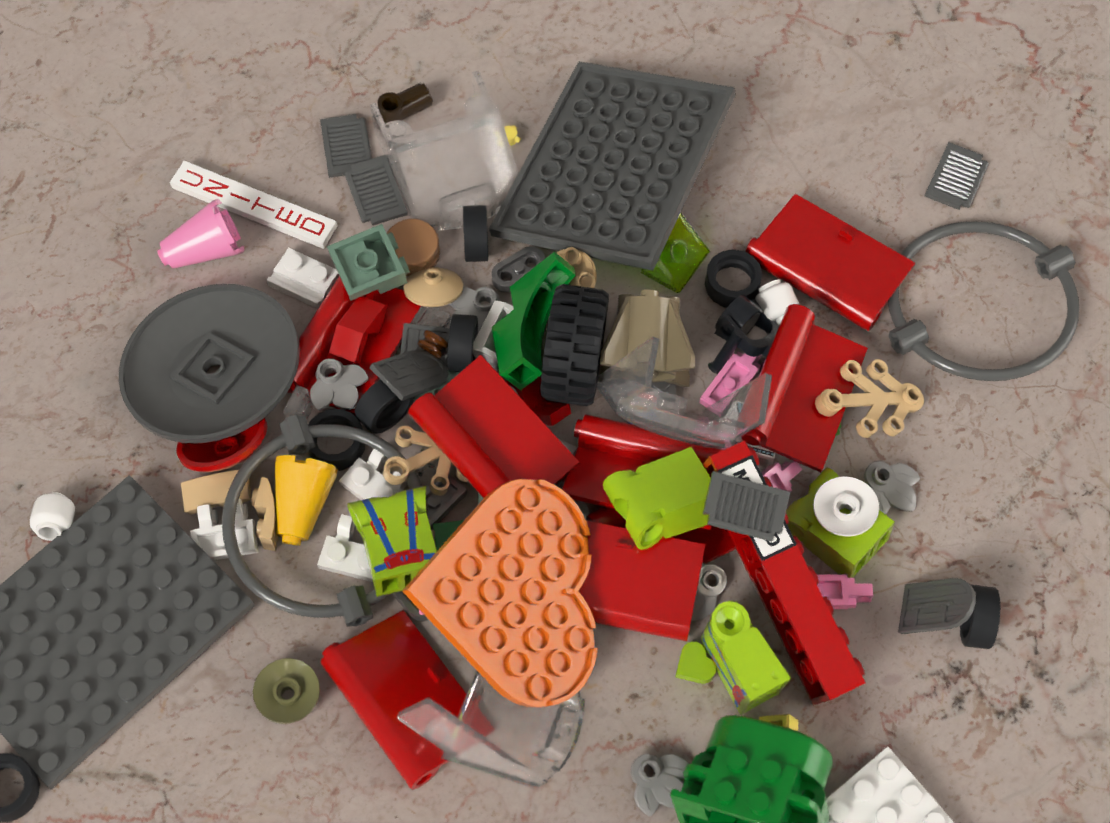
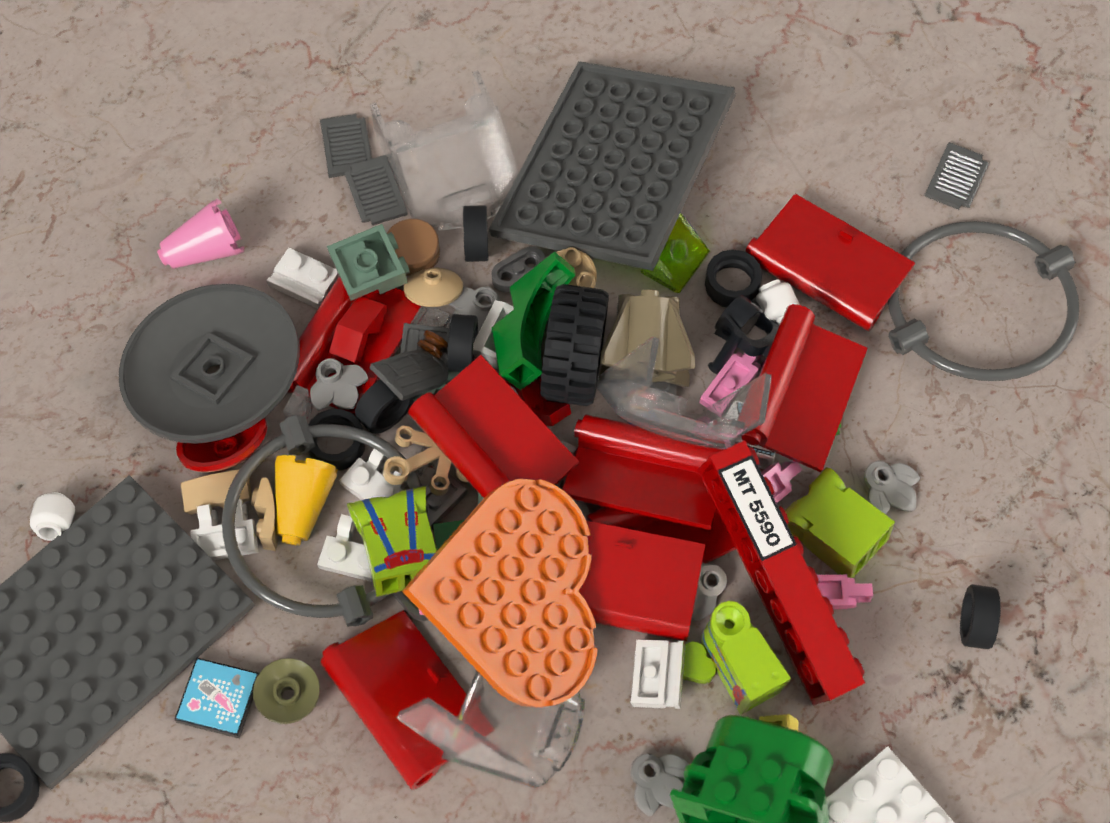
white tile [170,161,337,249] -> none
dark brown piece [377,83,433,130] -> none
light yellow piece [497,125,521,147] -> none
lime piece [603,447,711,550] -> none
dark grey window [703,471,790,542] -> none
white dish [813,477,879,536] -> none
tan plant [815,359,924,438] -> none
dark grey window [898,578,976,634] -> none
none -> medium azure tile [174,657,259,739]
none -> white plate [631,640,685,709]

